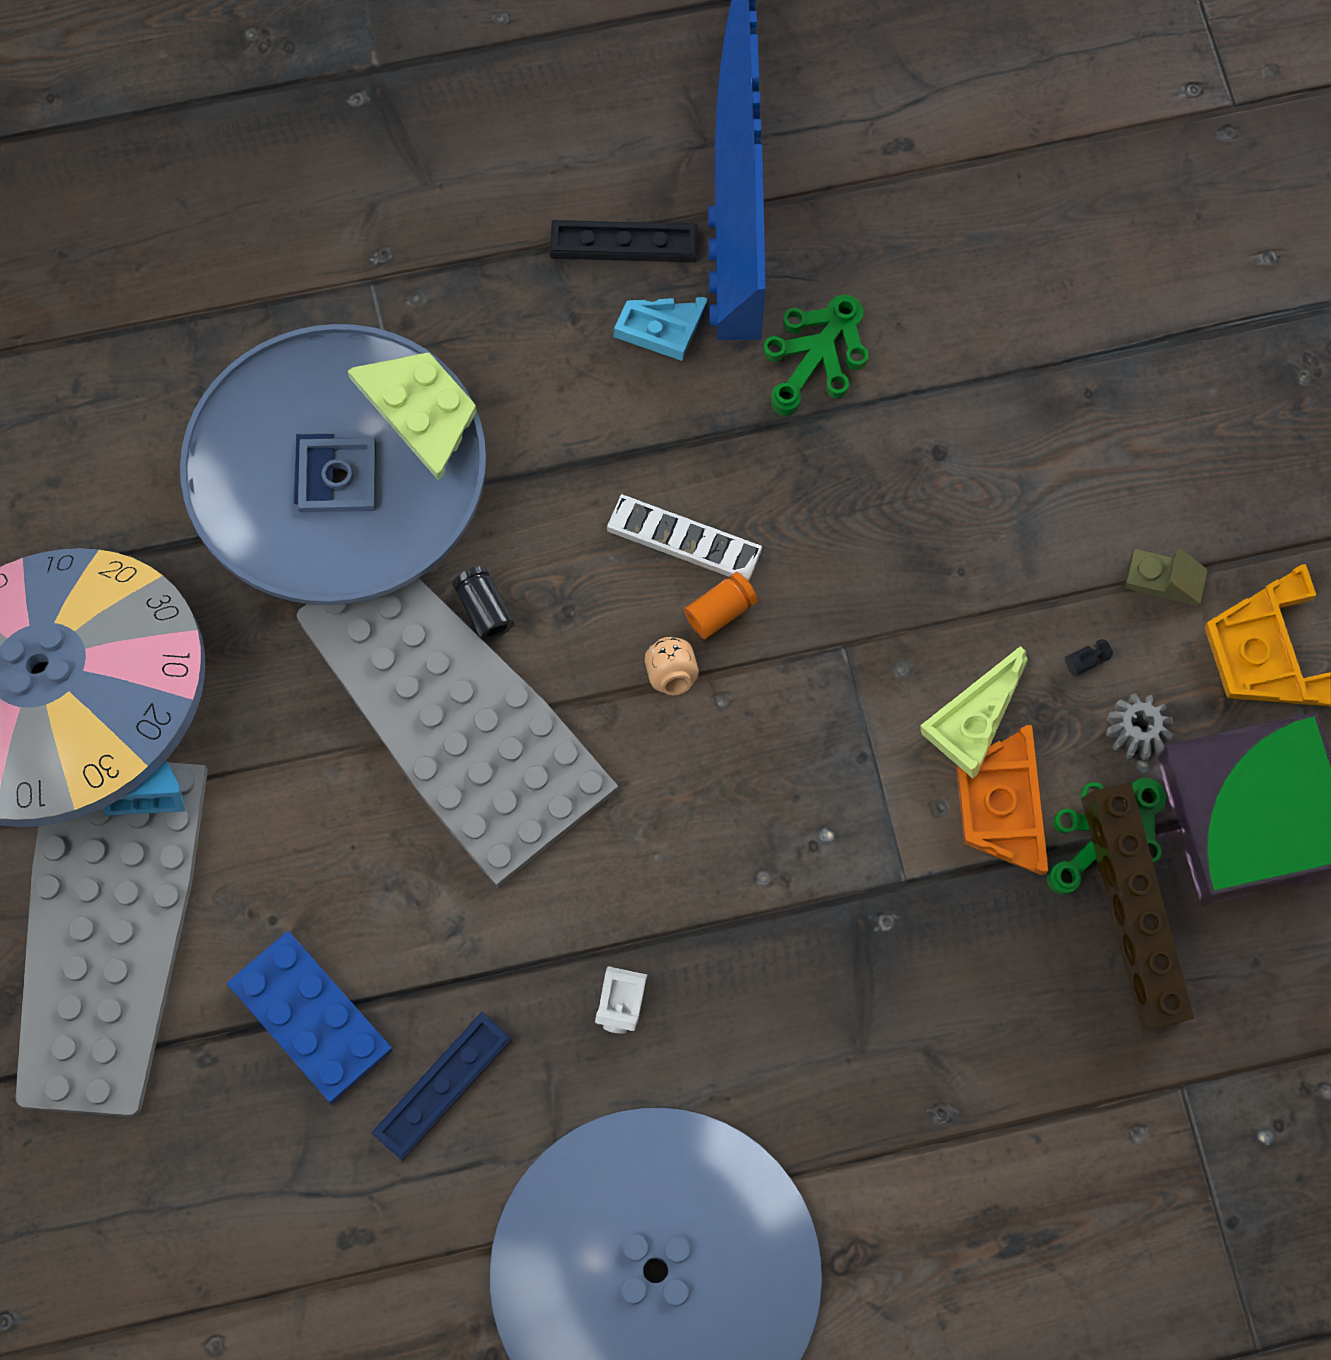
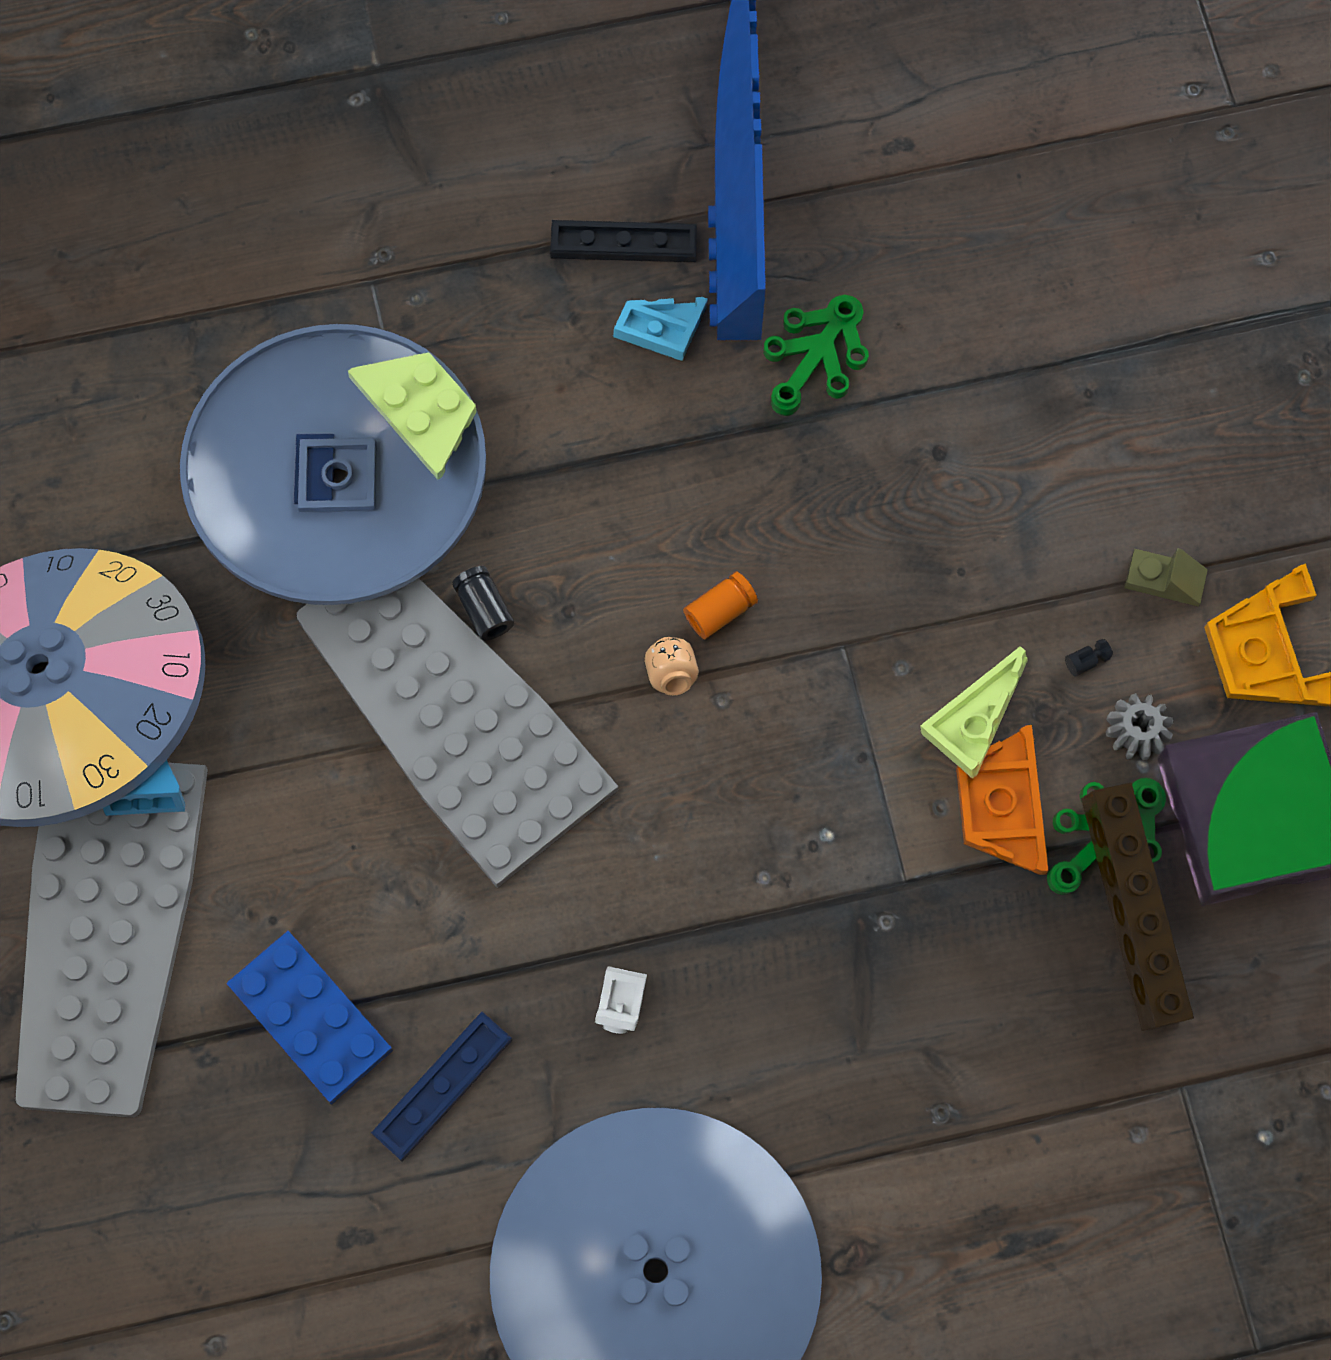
tile [607,494,762,581] -> none

